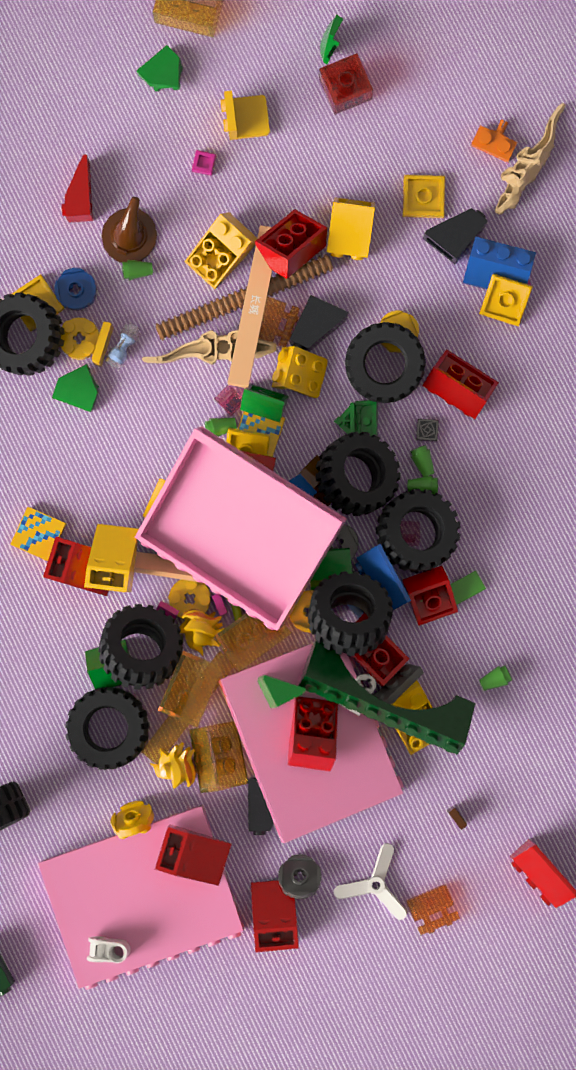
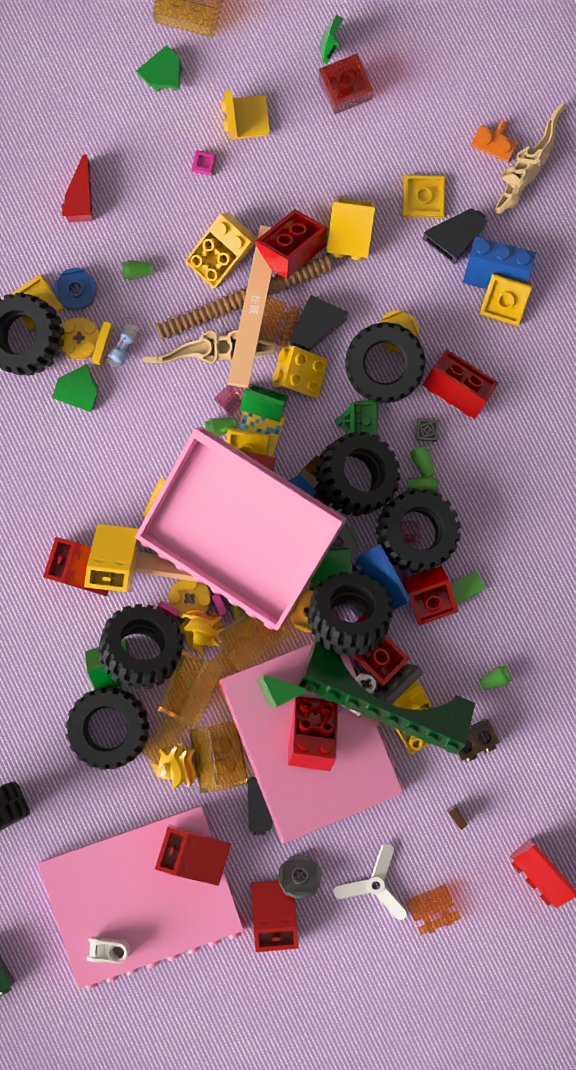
tile [10,506,66,561] -> none
reddish brown piece [101,196,157,263] -> none
yellow plate [111,801,154,839] -> none
none -> dark brown brick [457,719,500,763]

